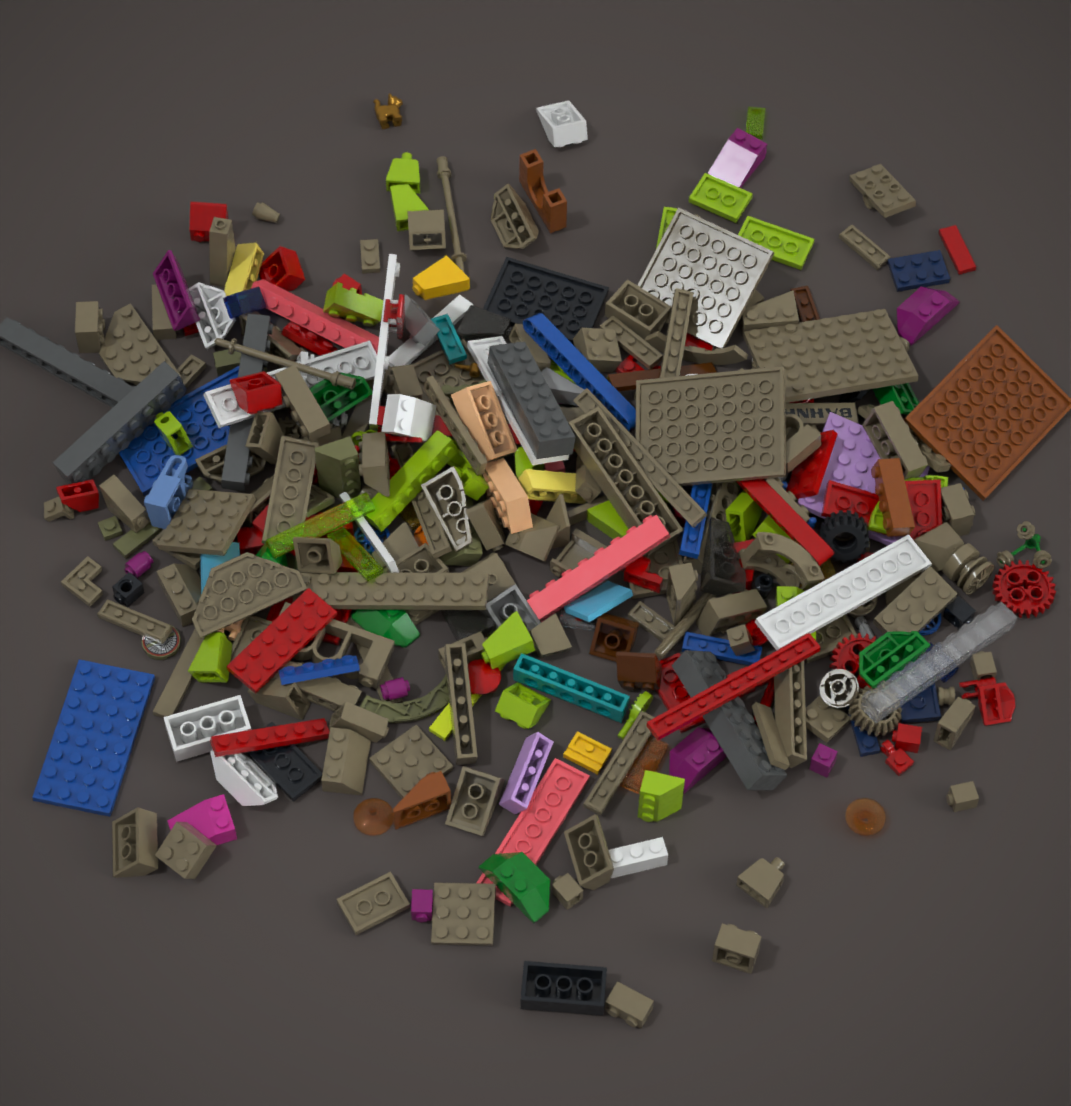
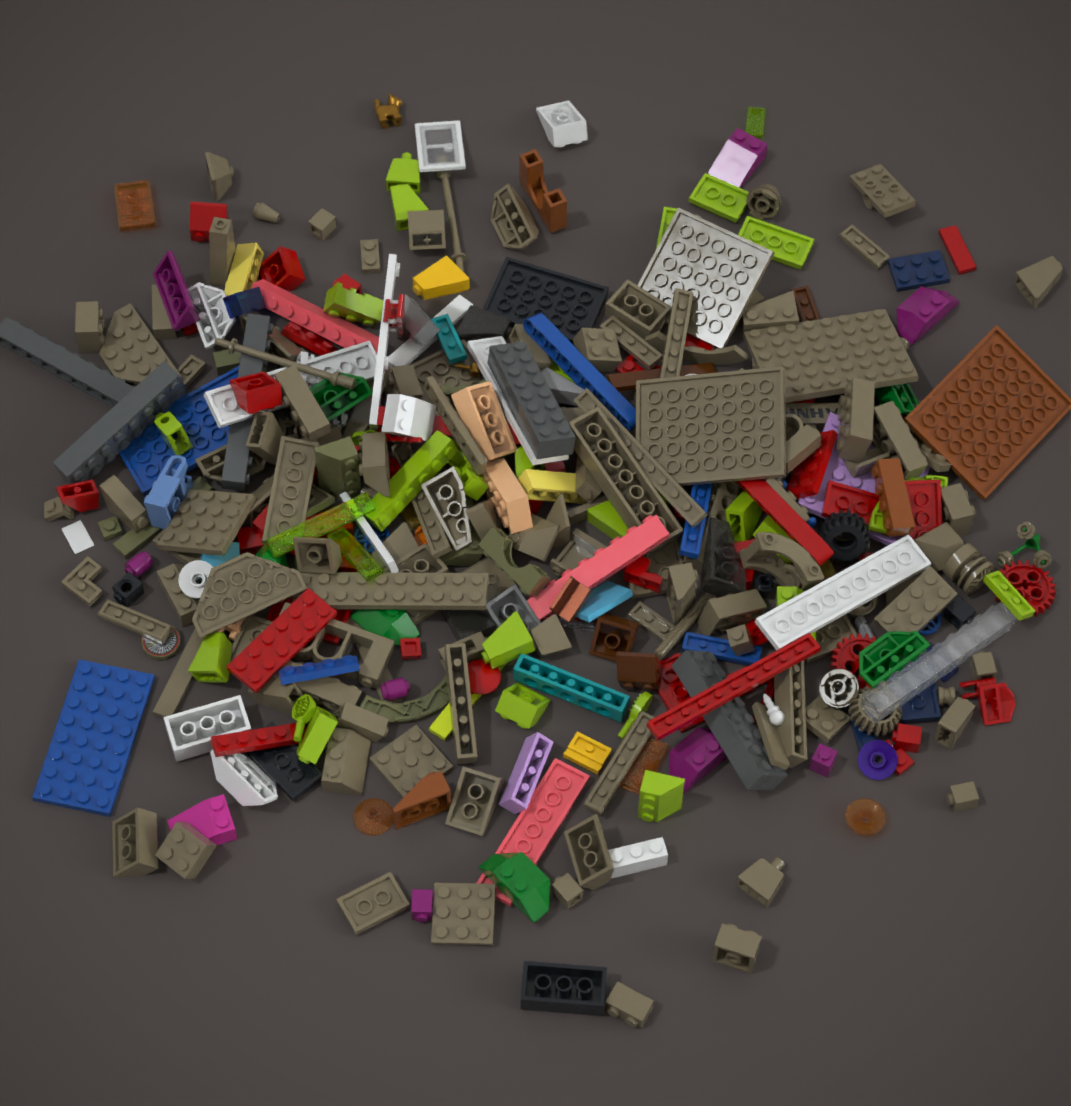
none -> white sticker [62,520,94,554]
none -> clear orange plate [114,180,156,231]
none -> white dish [178,560,213,598]
none -> dark tan slope [205,152,234,202]
none -> lime piece [292,694,316,742]
none -> lime slope [296,706,338,764]
none -> dark tan panel [308,208,337,241]
none -> red plate [400,638,422,660]
none -> clear door [415,120,466,172]
none -> olive arch [478,527,551,596]
none -> copper panel [549,576,592,623]
none -> dark tan cone [746,184,781,220]
none -> white bar [763,694,785,726]
none -> dark tan brick [836,377,875,463]
none -> dark tan panel [844,447,891,478]
none -> dark purple dish [858,740,898,780]
none -> lime plate [983,570,1035,621]
none -> dark tan slope [1014,256,1063,309]

